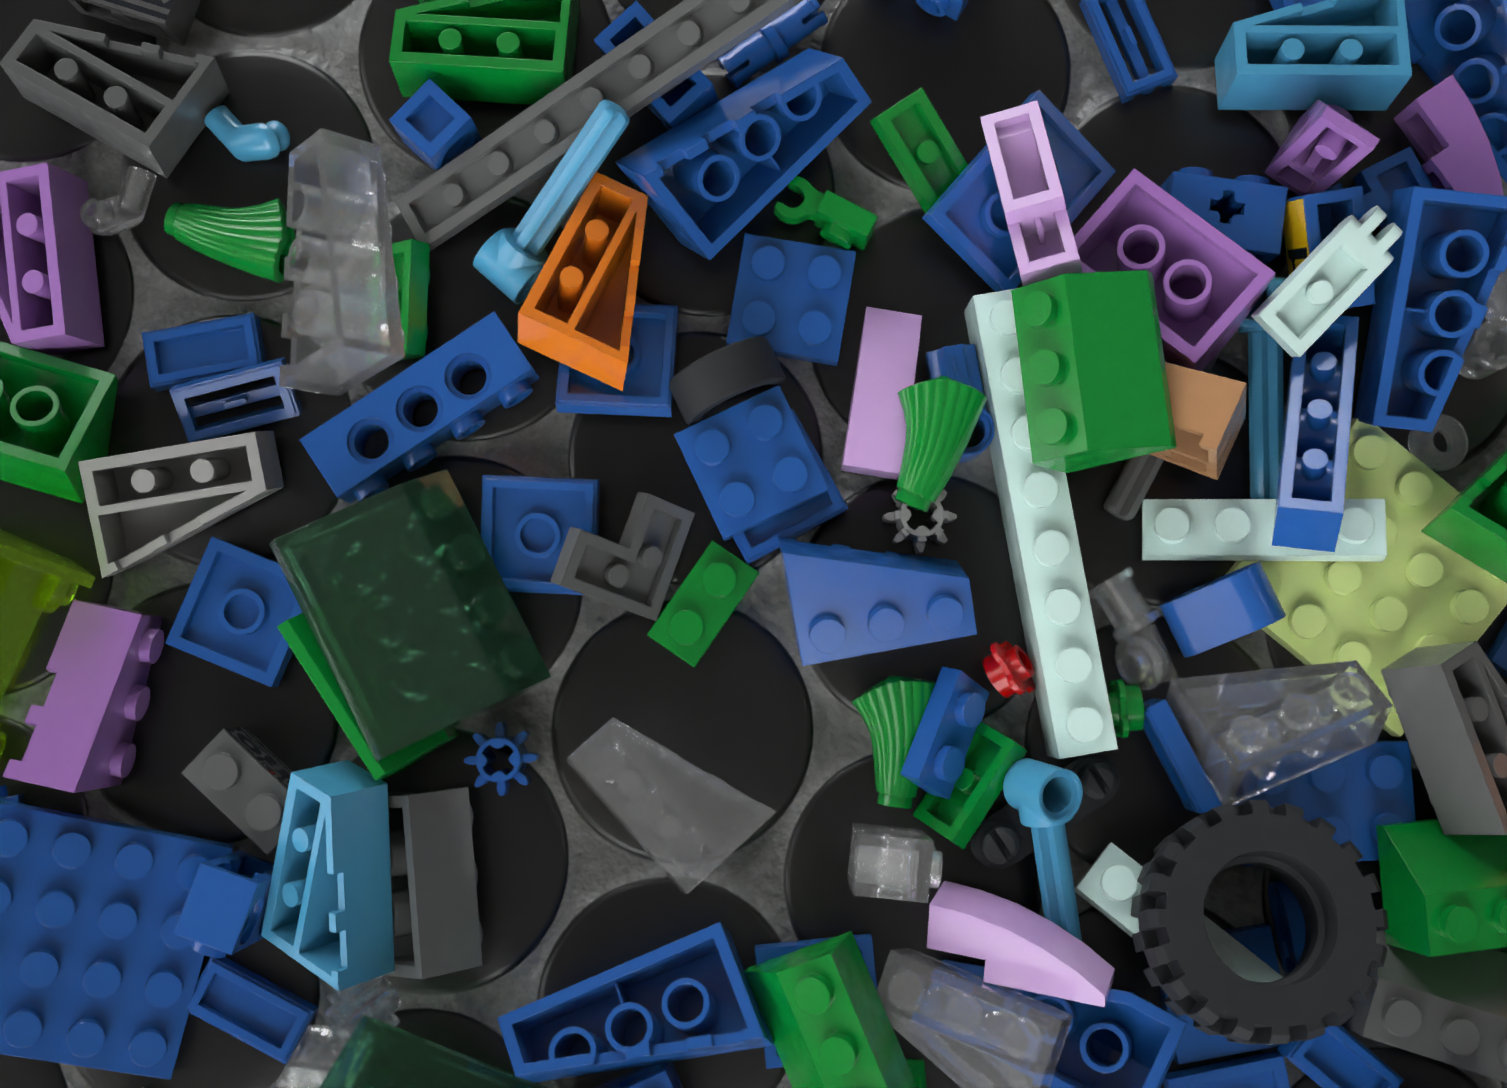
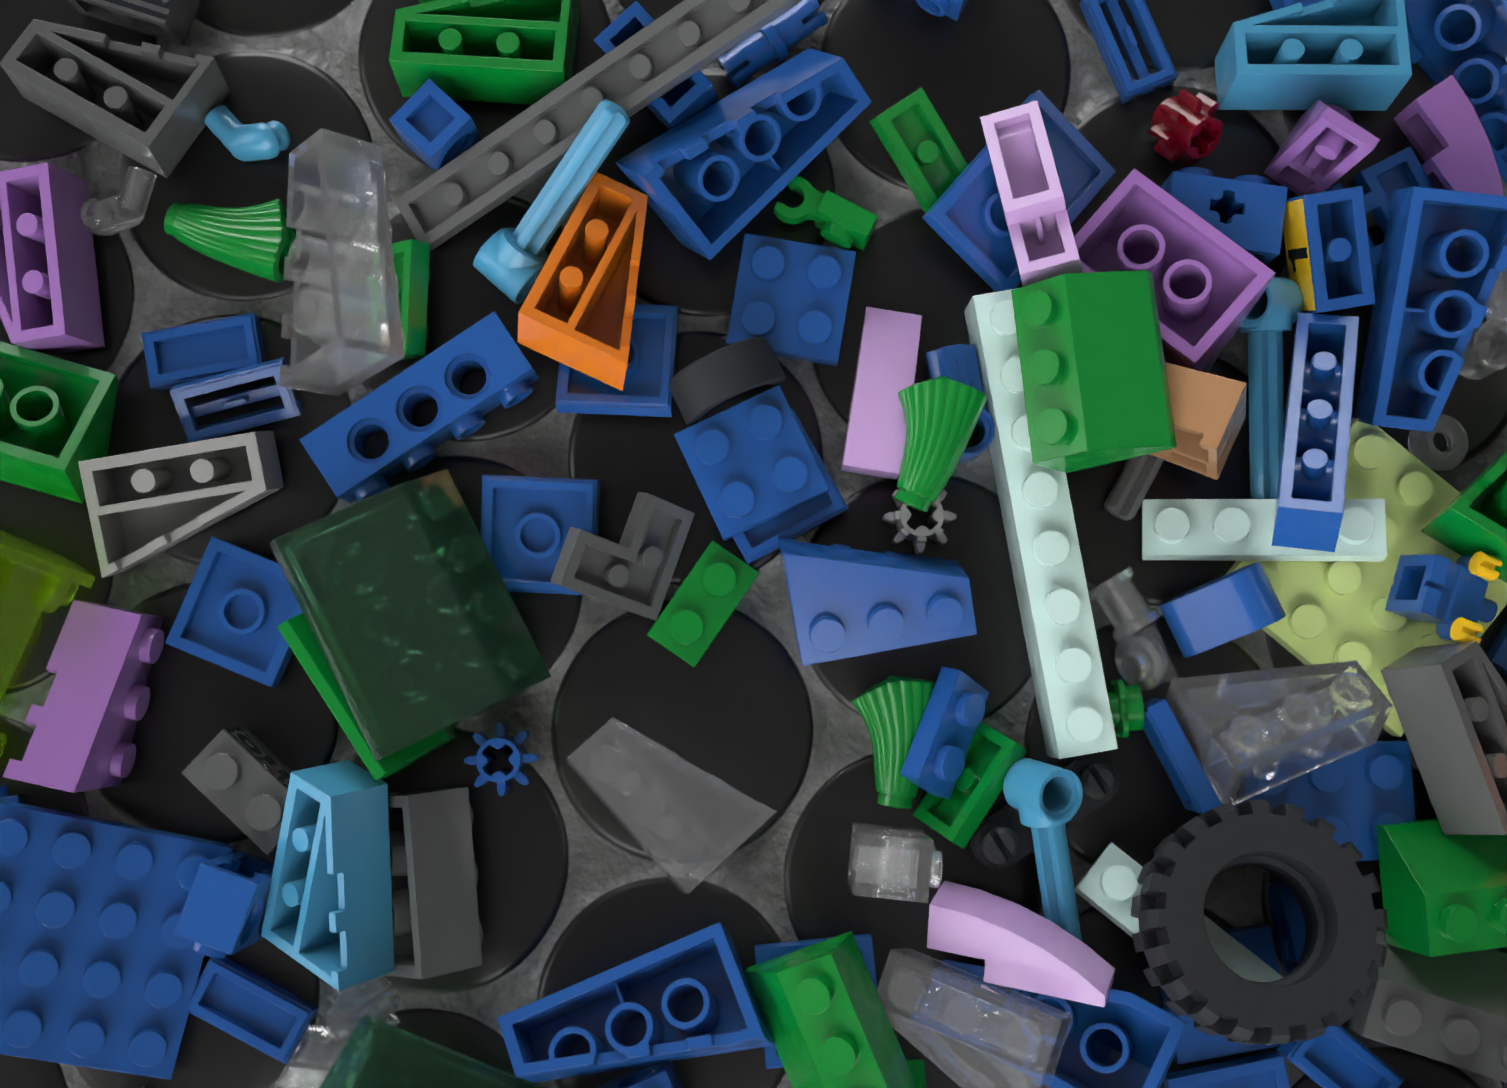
red plate [983,641,1036,698] -> none
light aqua hinge [1251,206,1403,357] -> none
none -> dark red gear [1149,89,1223,165]
none -> blue piece [1385,551,1502,644]

